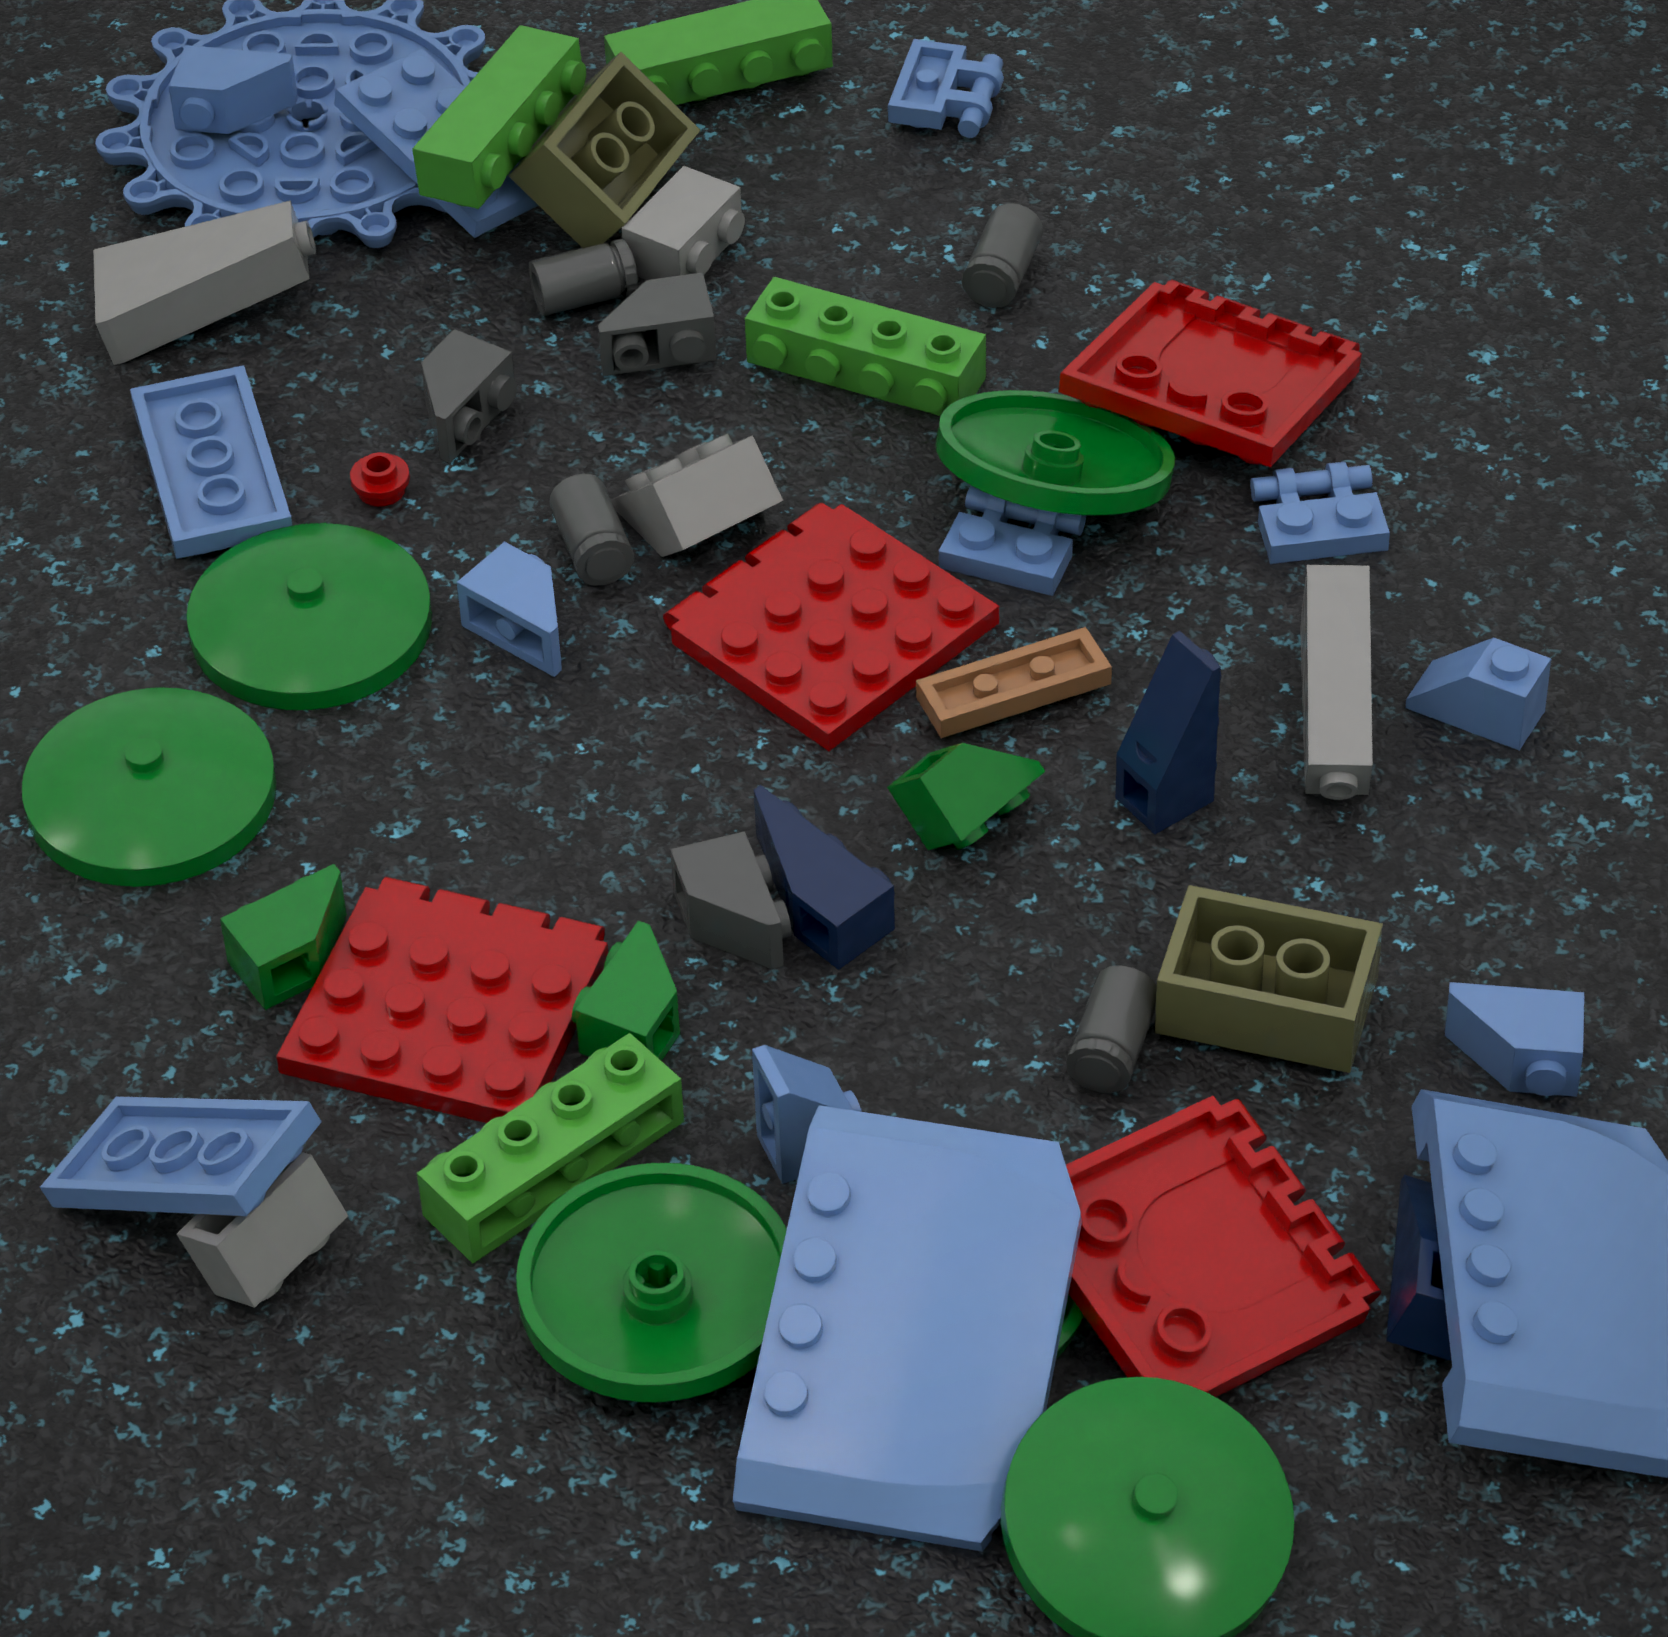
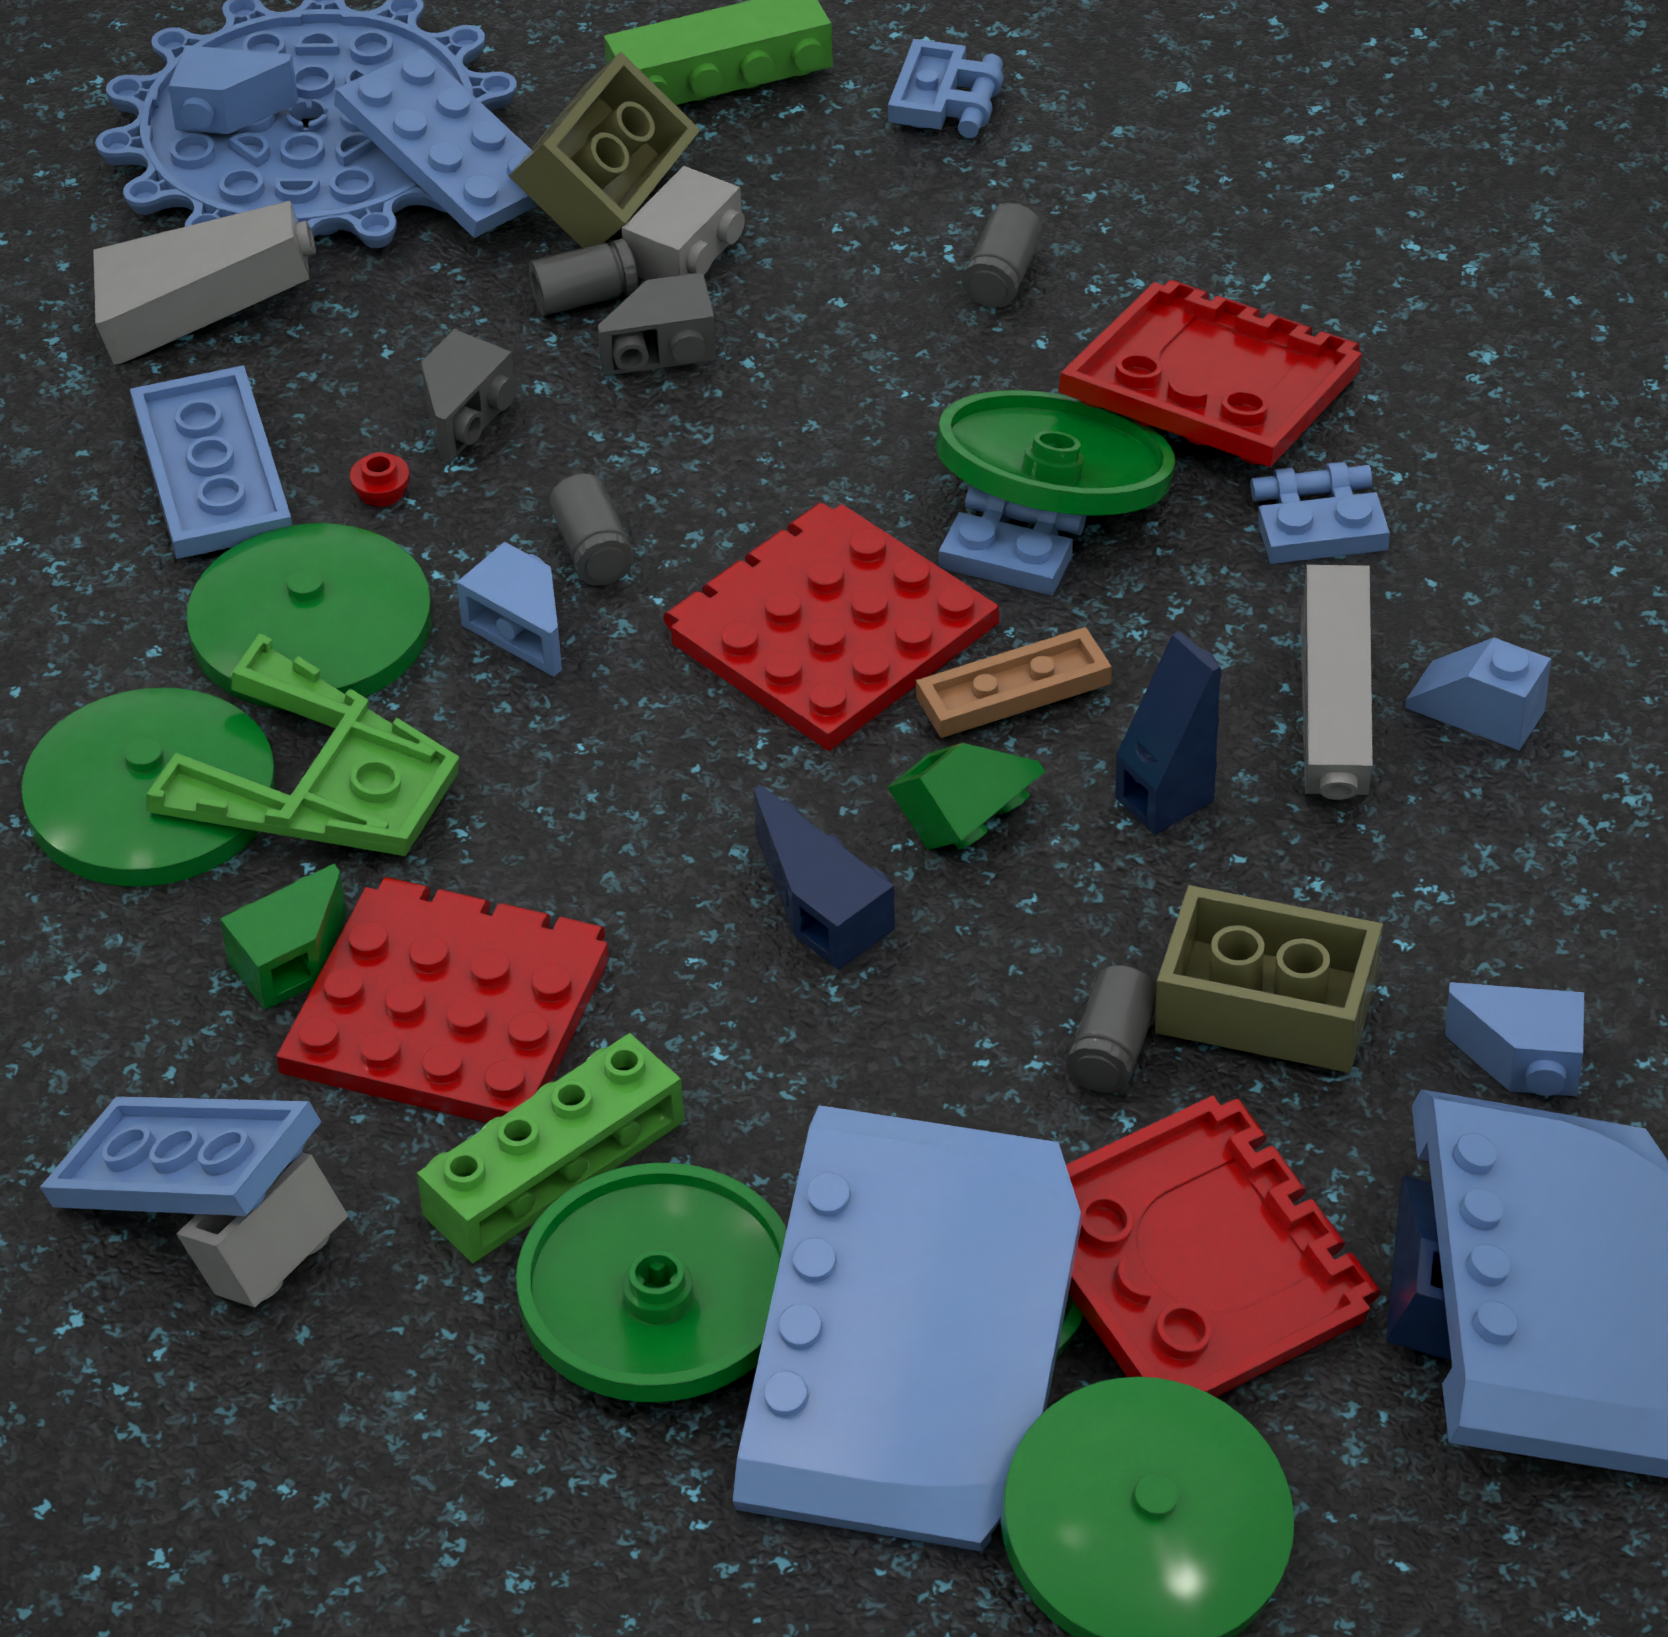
bright green brick [412,25,586,209] -> none
green slope [572,920,680,1061] -> none
light grey slope [611,433,783,557] -> none
dark grey slope [670,831,792,969] -> none
bright green brick [745,277,986,416] -> none
medium blue slope [752,1045,862,1184] -> none
none -> bright green wing [146,633,460,856]

